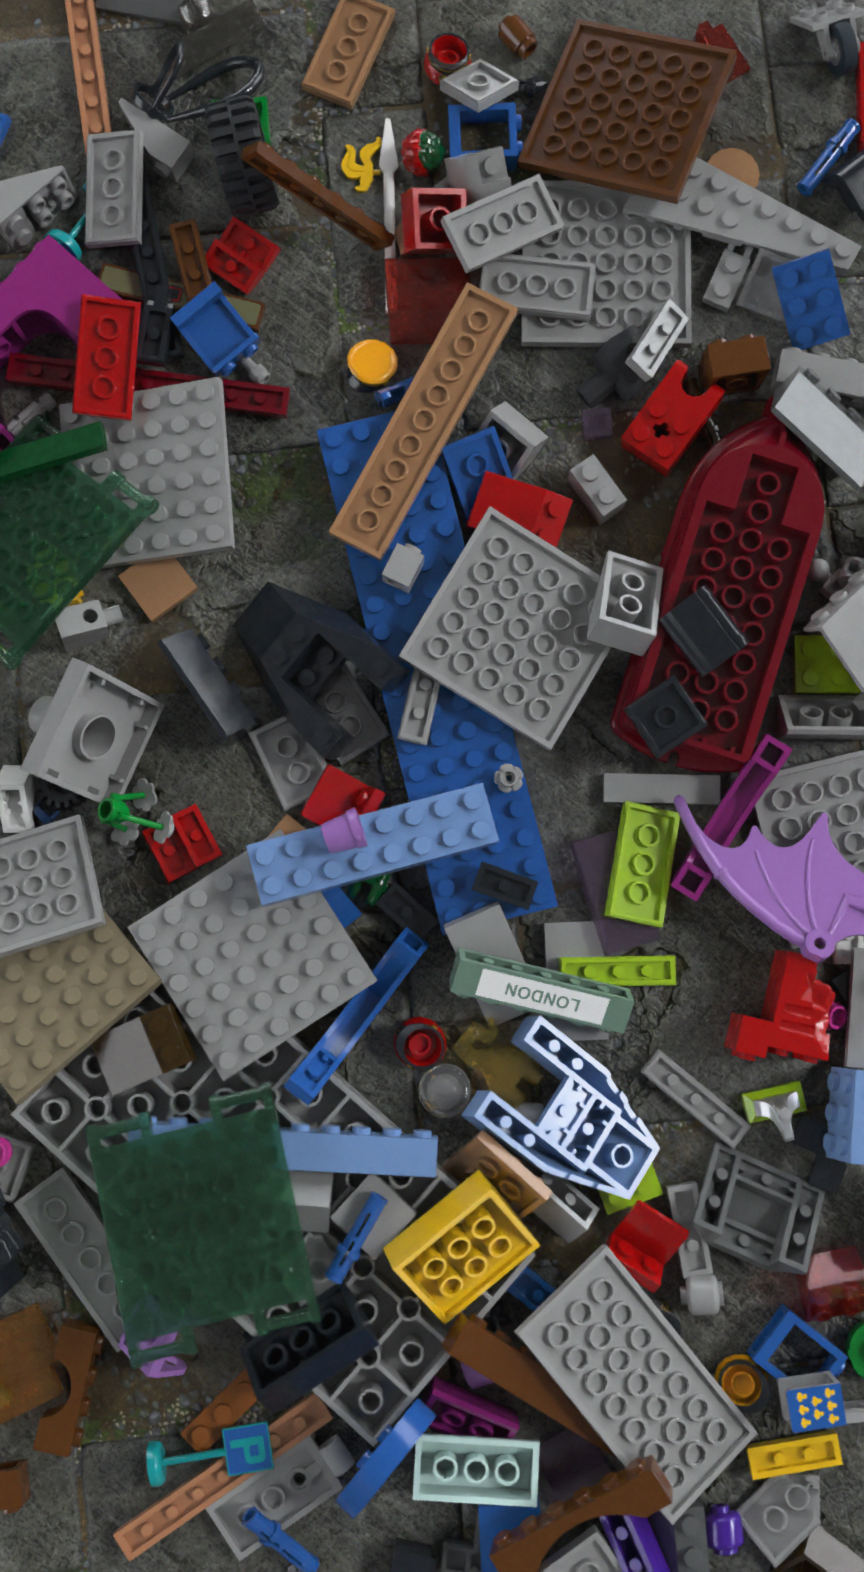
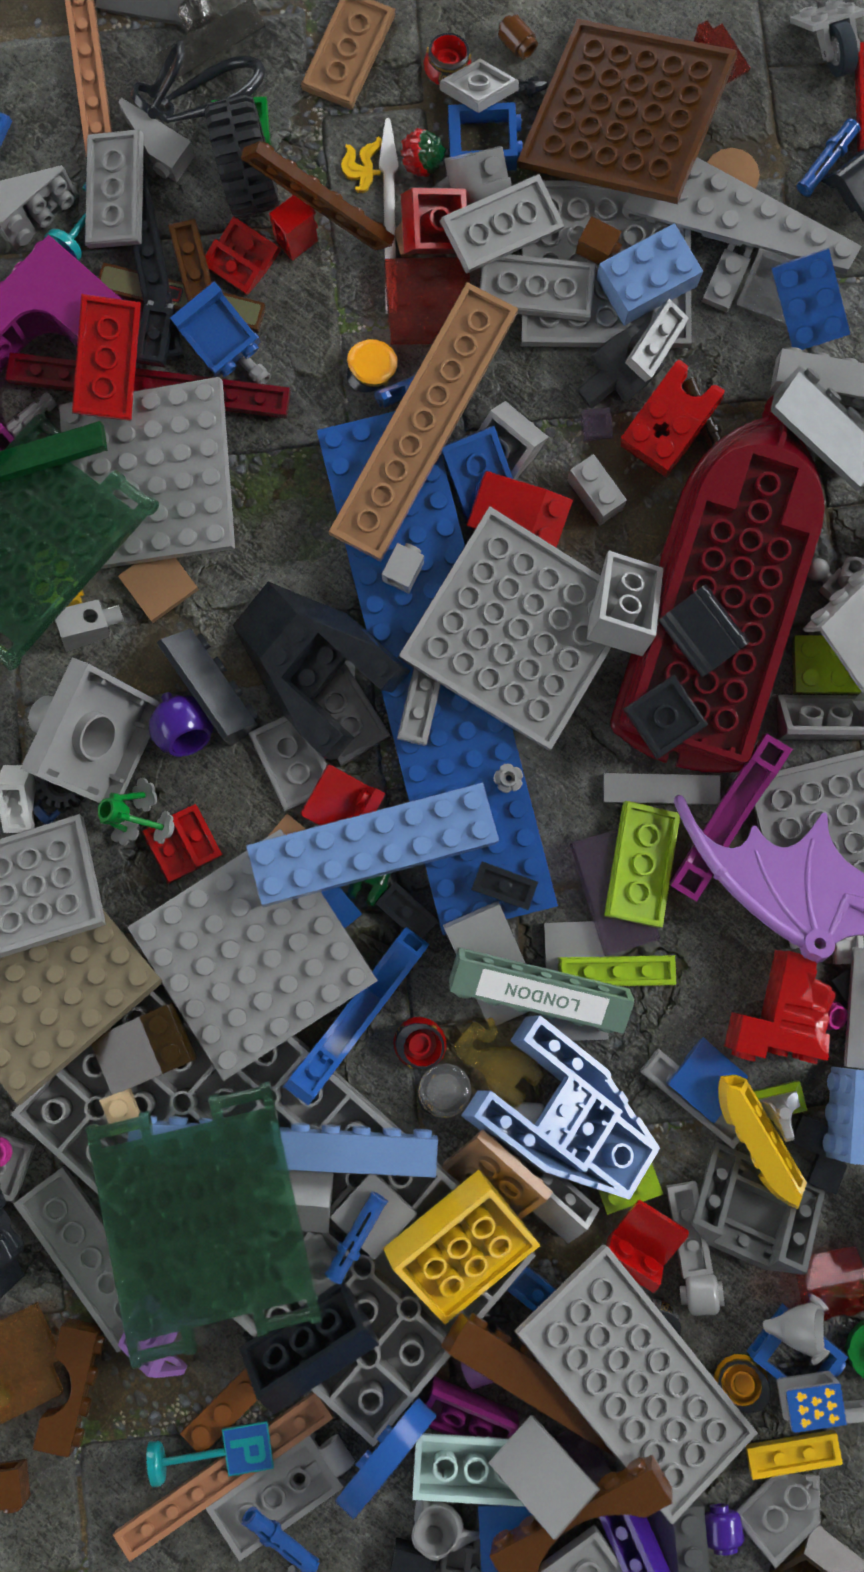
medium lavender piece [321,808,368,854] -> none
reddish brown brick [697,334,771,395] -> none
none -> tan plate [100,1088,141,1129]
none -> dark purple piece [148,692,214,757]
none -> red brick [269,195,318,261]
none -> light grey piece [412,1500,480,1561]
none -> light grey tile [488,1415,599,1539]
none -> reddish brown brick [576,216,623,265]
none -> medium blue brick [596,223,703,326]
none -> blue slope [666,1037,748,1124]
none -> yellow brick [718,1075,807,1209]
none -> light grey hat [763,1294,830,1365]

